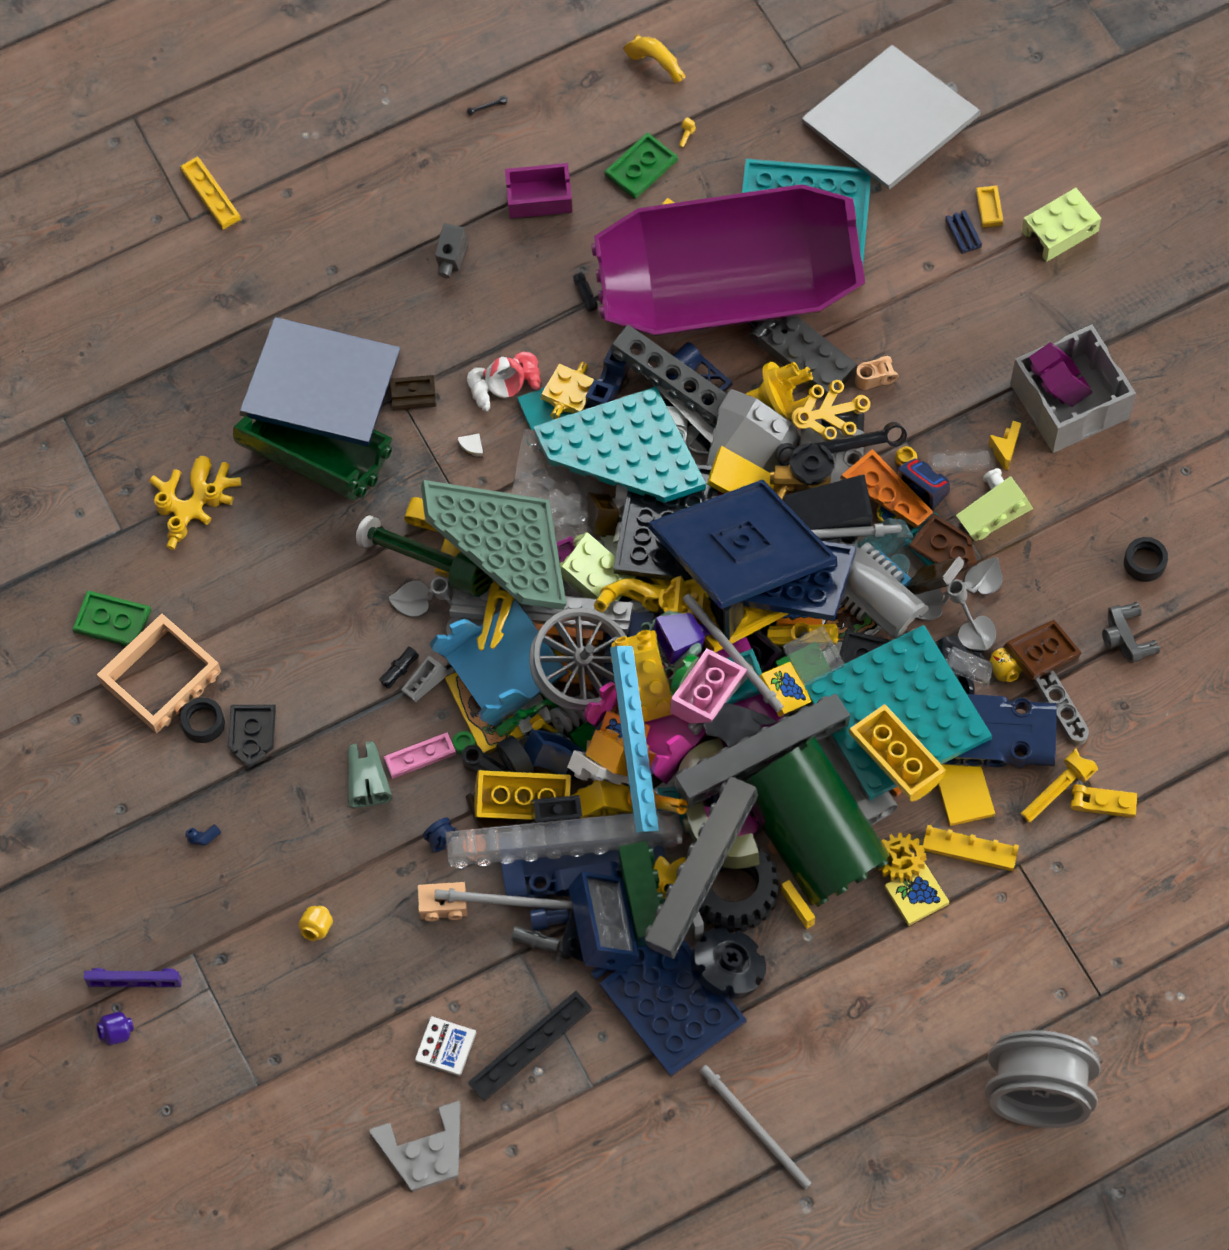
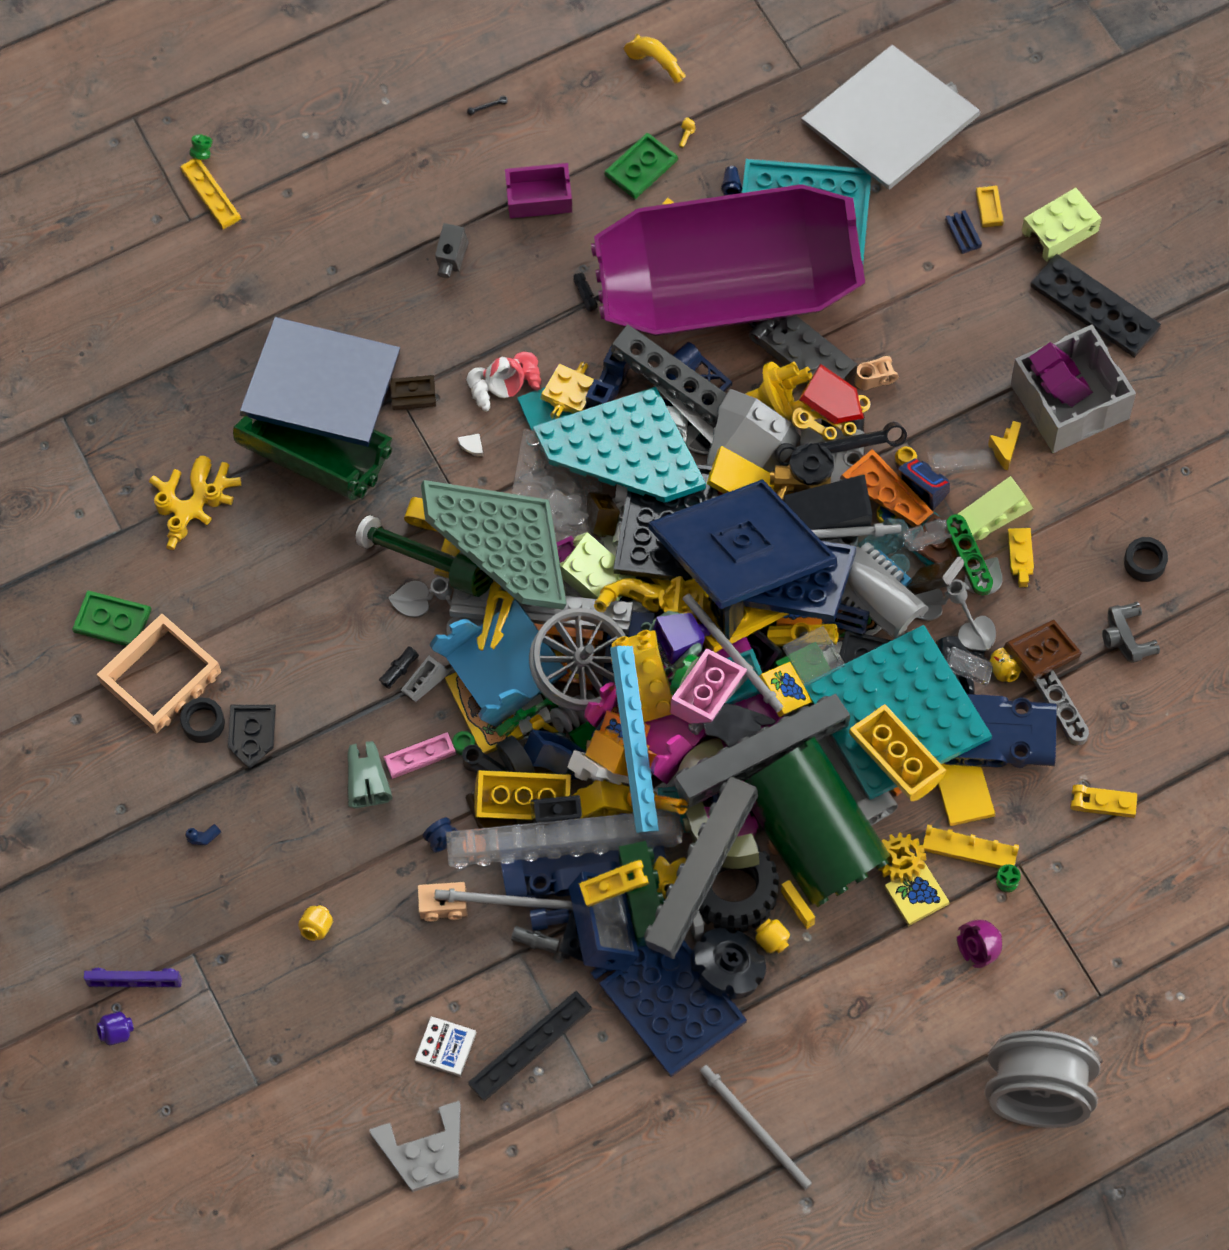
white bush [983,468,1004,490] -> none
yellow piece [1021,749,1098,822] -> none
none -> green wheel [189,135,213,160]
none -> yellow plate [579,860,649,907]
none -> dark blue cone [721,166,742,195]
none -> yellow head [755,918,790,954]
none -> tile [799,364,864,425]
none -> dark blue tile [822,603,870,634]
none -> clear hinge [902,519,952,551]
none -> green beam [945,514,993,596]
none -> magenta cylinder [957,919,1002,968]
none -> green wheel [996,864,1021,892]
none -> yellow hinge [1008,528,1034,587]
none -> black plate [1030,254,1161,358]

